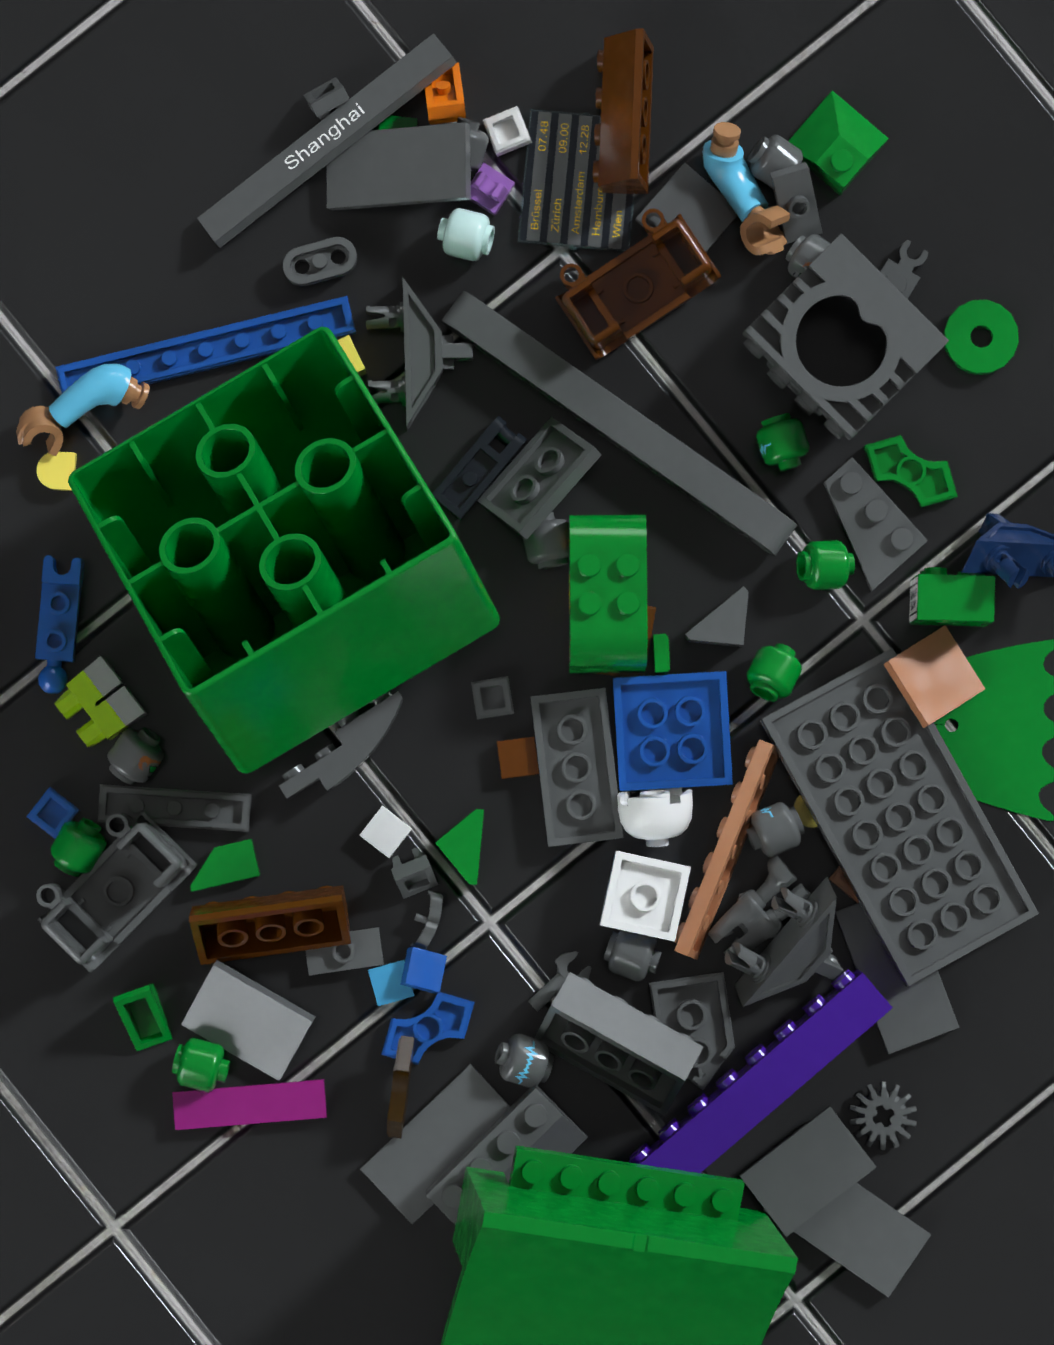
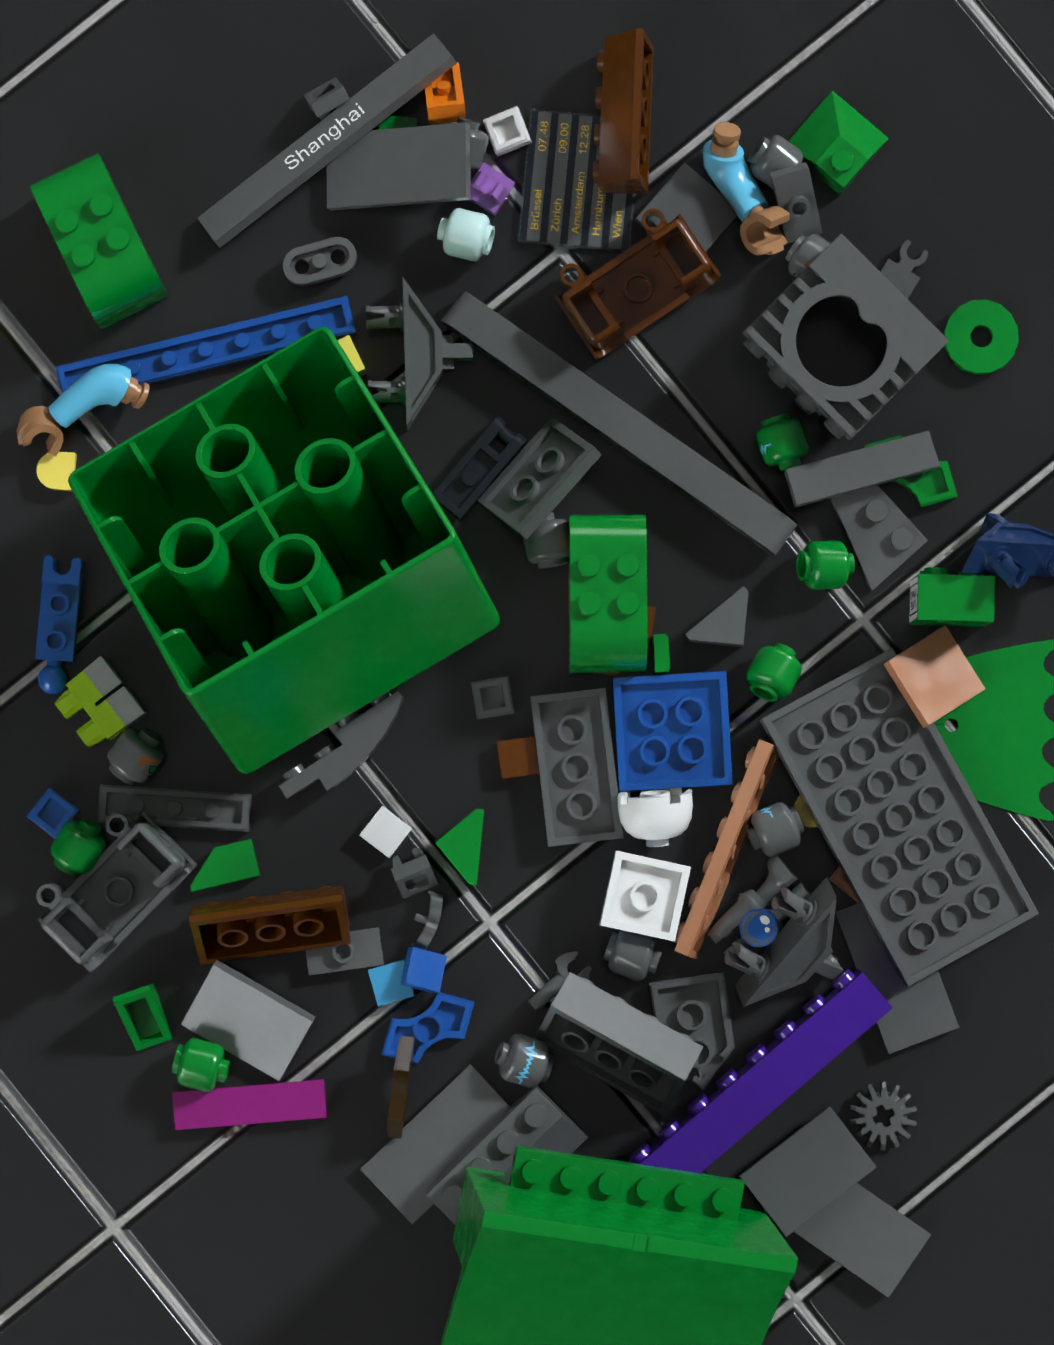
none -> green brick [30,153,169,329]
none -> blue tile [740,908,779,947]
none -> dark grey tile [784,430,940,508]

